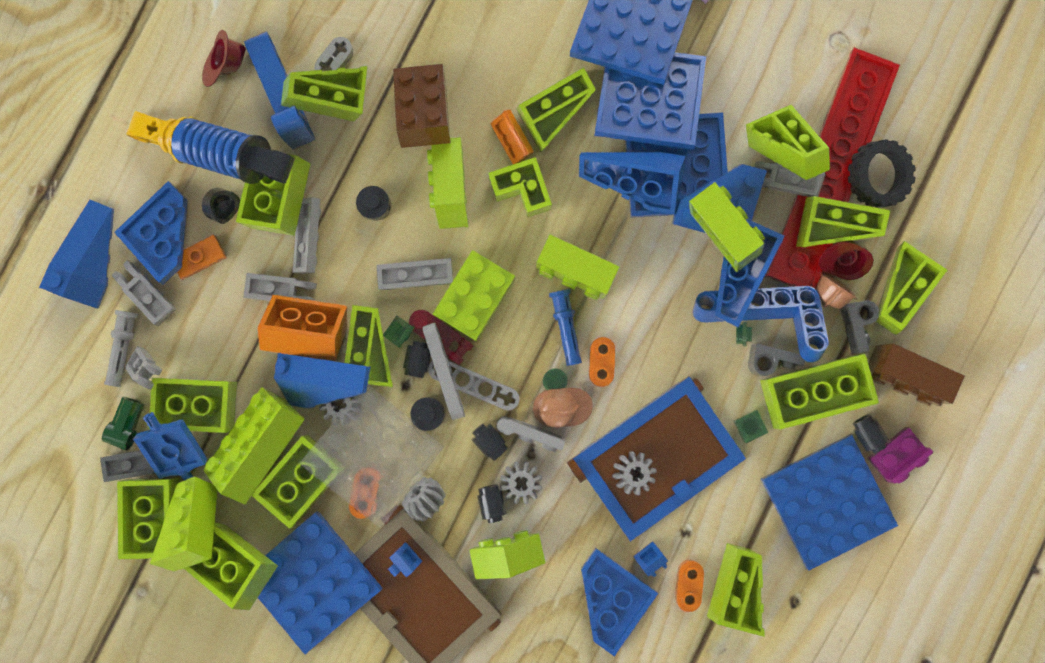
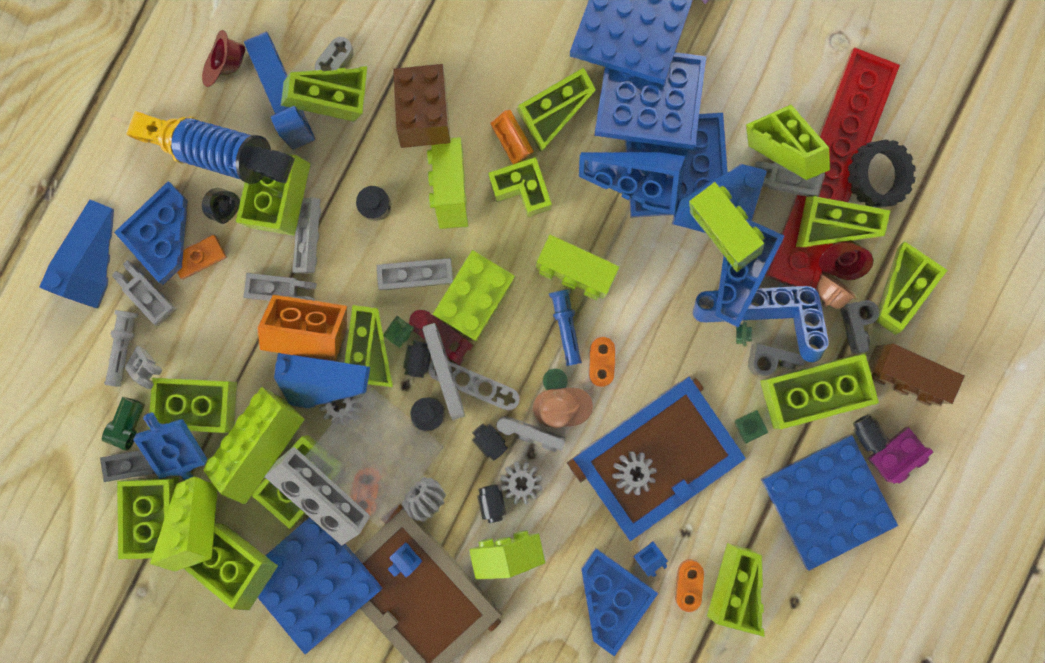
none -> light grey brick [264,447,370,545]

